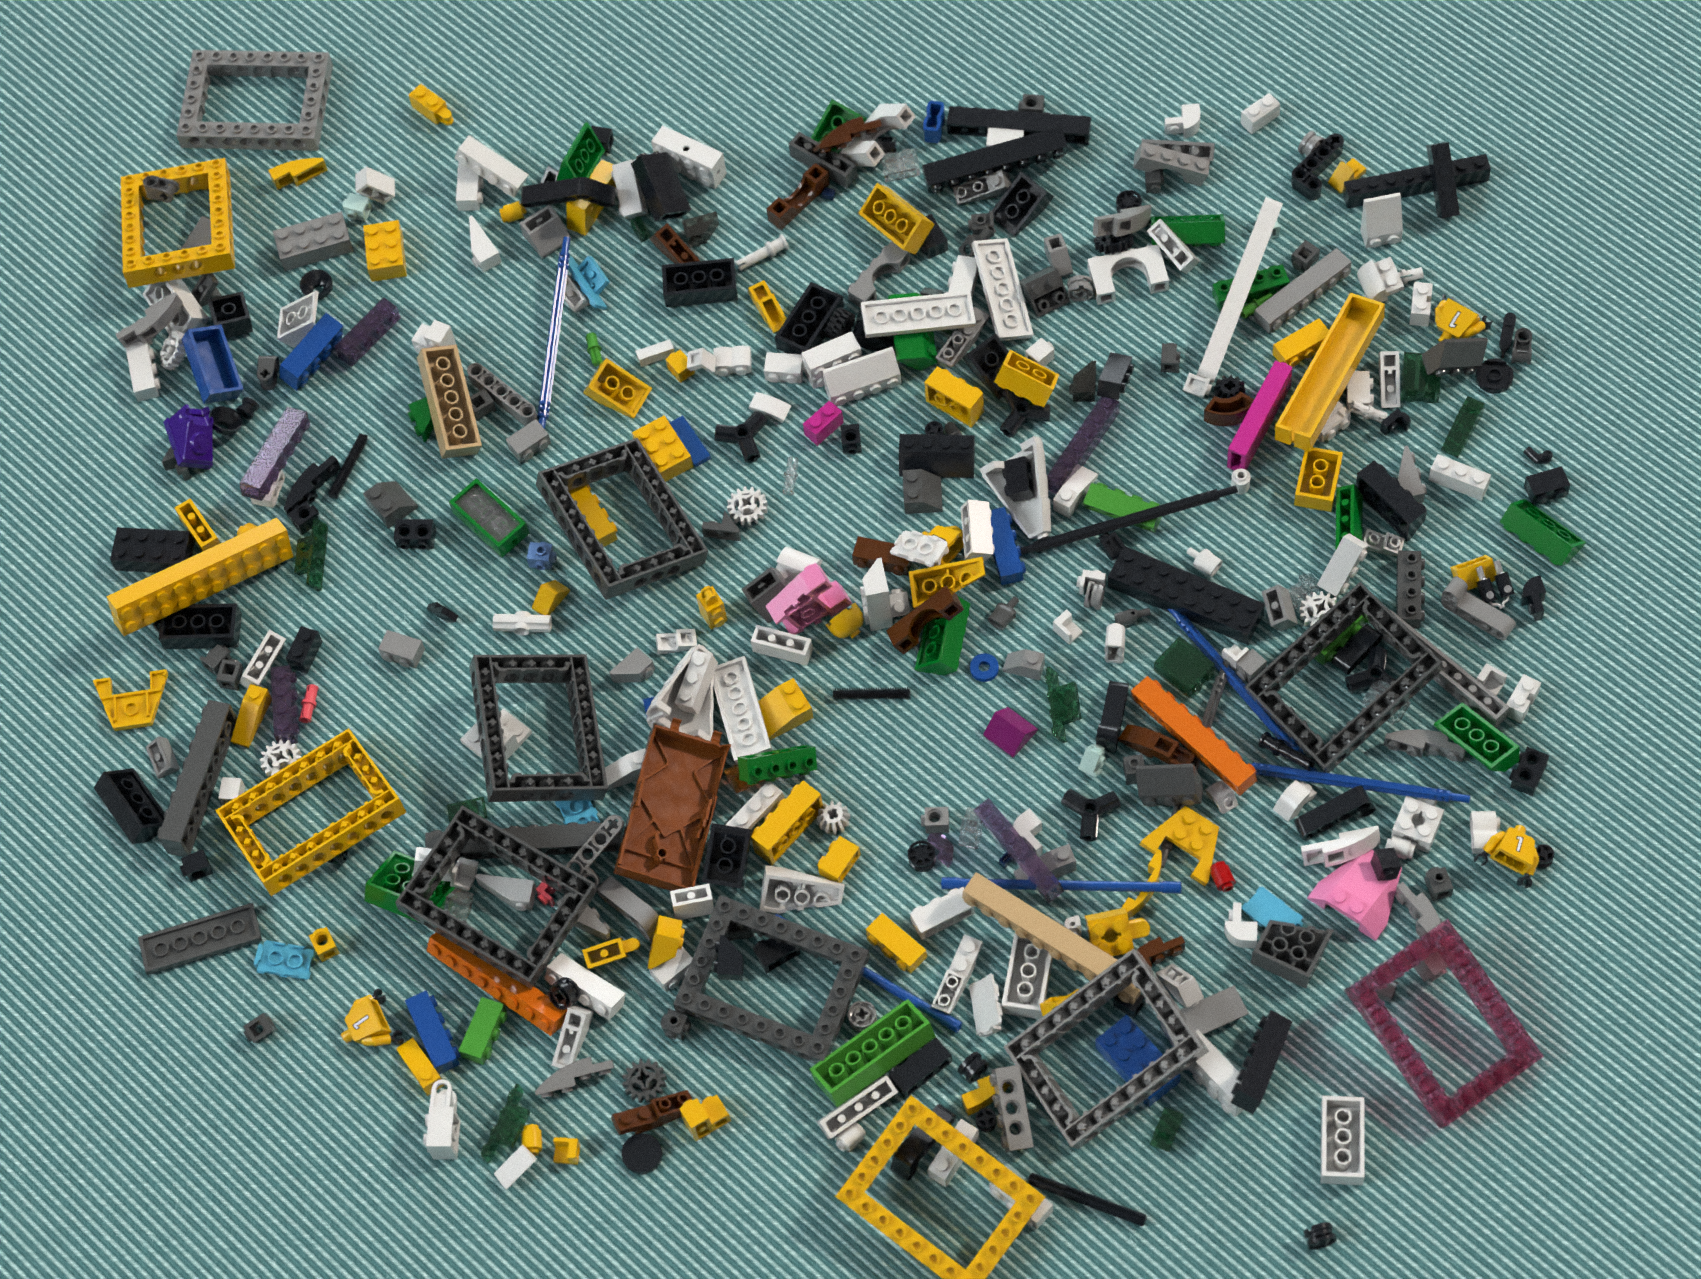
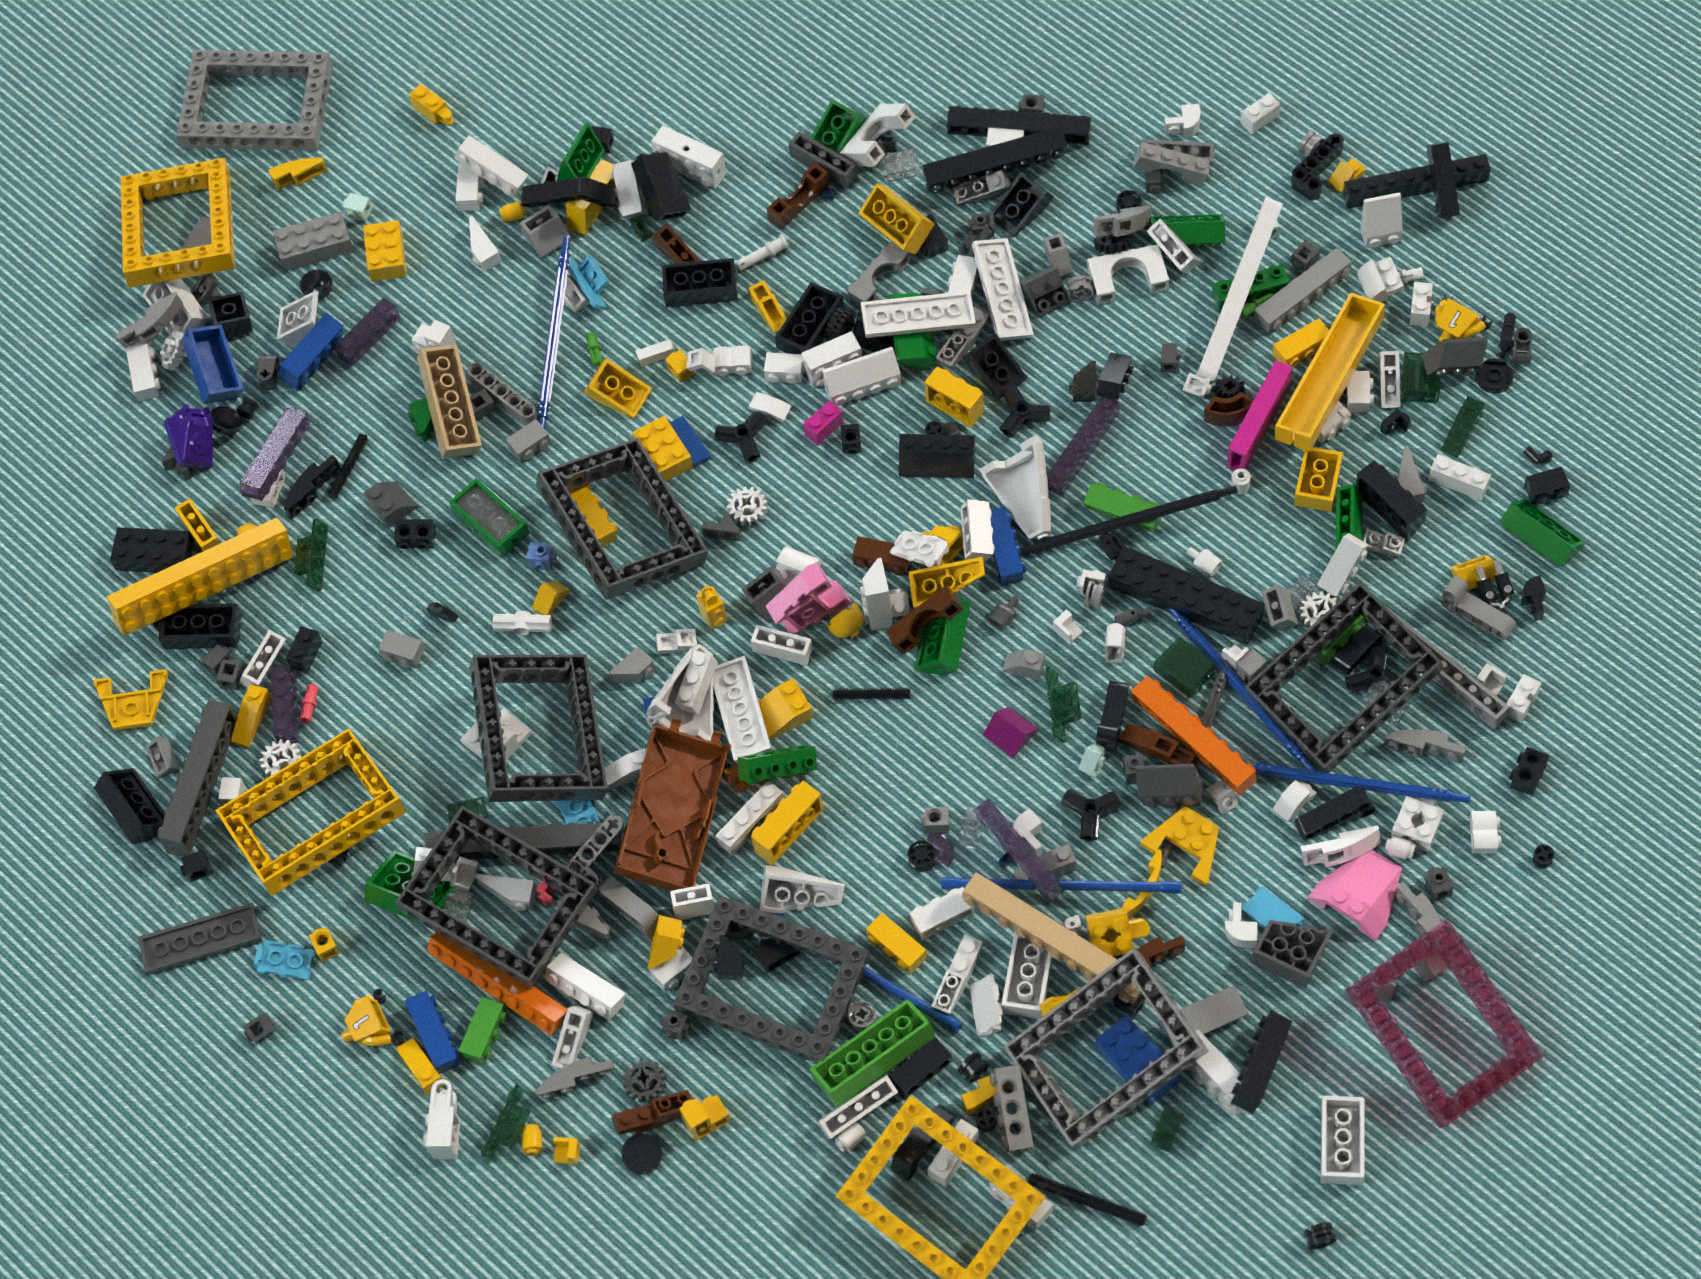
dark grey piece [143,175,180,203] -> none
black brick [288,501,320,535] -> none
white brick [355,167,395,204] -> none
white slope [494,1144,537,1190] -> none
black wheel [548,977,580,1010] -> none
yellow brick [582,937,640,969] -> none
clear smoke slope [682,211,719,248] -> none
black slope [702,823,751,889] -> none
clear pin [782,456,799,495] -> none
reddish brown slope [813,116,882,154] -> none
white gear [817,801,850,835] -> none
yellow brick [817,836,861,883] -> none
dark grey slope [903,469,943,514] -> none
blue brick [923,101,945,144] -> none
blue piece [970,653,999,682] -> none
yellow brick [994,350,1059,407] -> none
black brick [1002,456,1035,502] -> none
white brick [1025,338,1055,367] -> none
white slope [1053,466,1098,519] -> none
white slope [1155,963,1204,1008] -> none
red brick [1210,861,1236,892] -> none
black pin [1258,732,1315,771] -> none
white pin [1348,400,1387,423] -> none
black brick [1371,848,1401,881] -> none
dark grey brick [1396,550,1425,628] -> none
green slope [1434,702,1520,772] -> none
yellow torso [1474,825,1539,888] -> none

